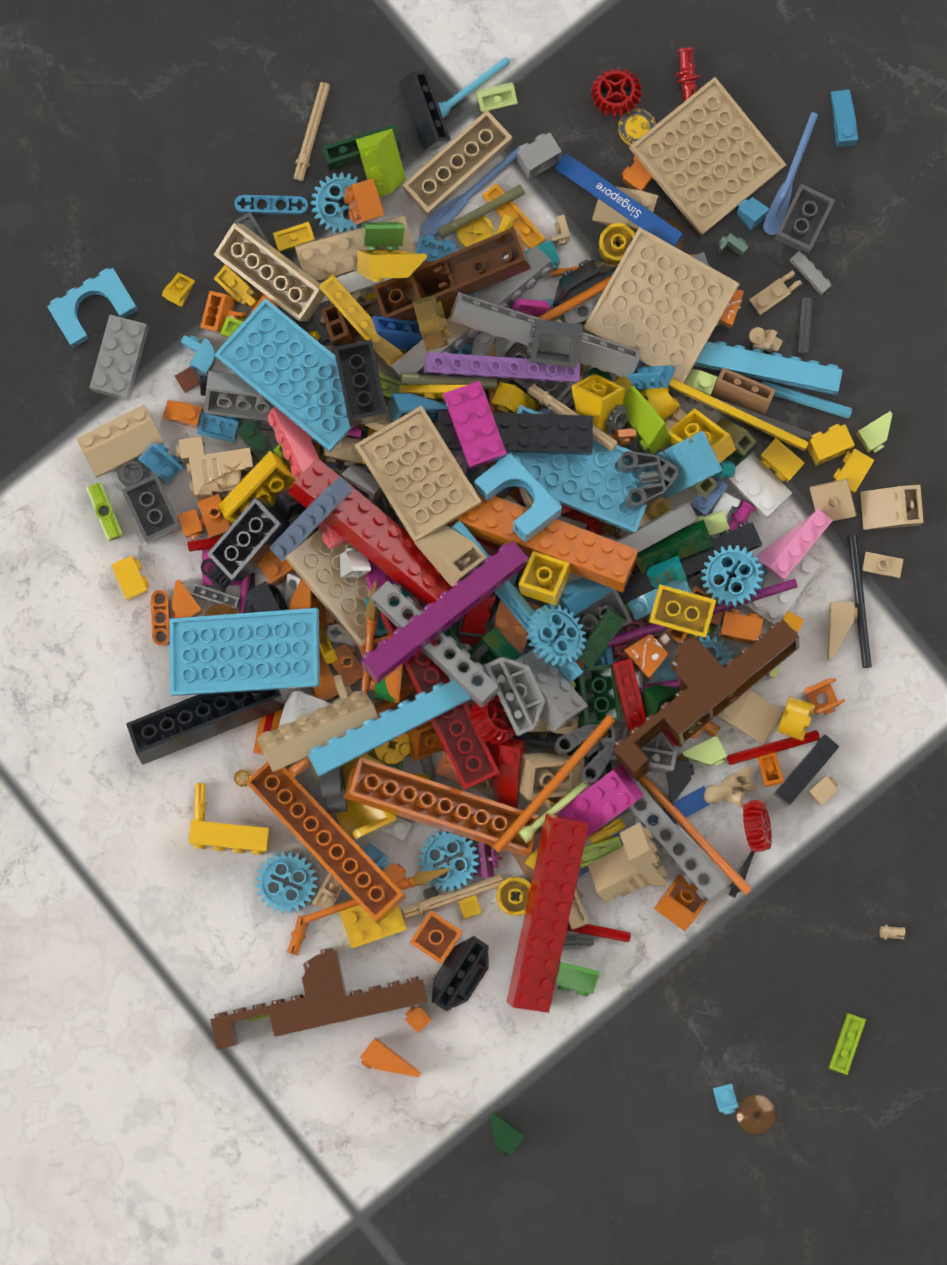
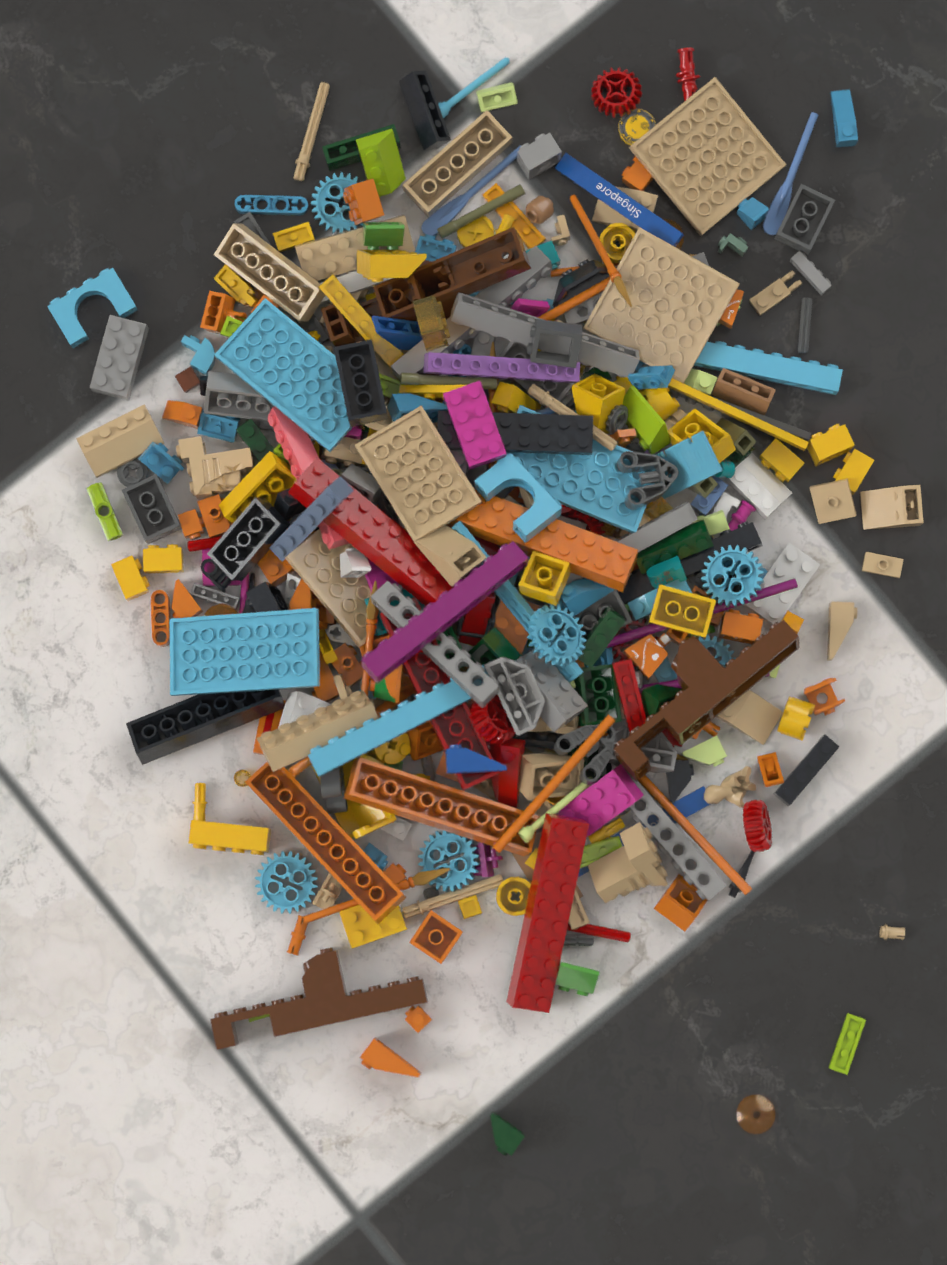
yellow slope [162,272,195,306] -> none
black wedge [431,936,489,1011] -> none
medium azure bracket [713,1083,739,1114] -> none
red axle [727,730,820,765] -> none
tan hips [749,327,783,352] -> none
bright pink wedge [755,509,833,582] -> none
medium azure axle [762,381,852,418] -> none
tan brick [807,776,839,806] -> none
black piece [848,535,872,669] -> none
yellowish green slope [856,411,892,453] -> none
none -> yellow brick [143,544,184,574]
none -> blue slope [445,745,507,774]
none -> medium nougat head [526,196,554,224]
none -> orange piece [569,195,632,307]

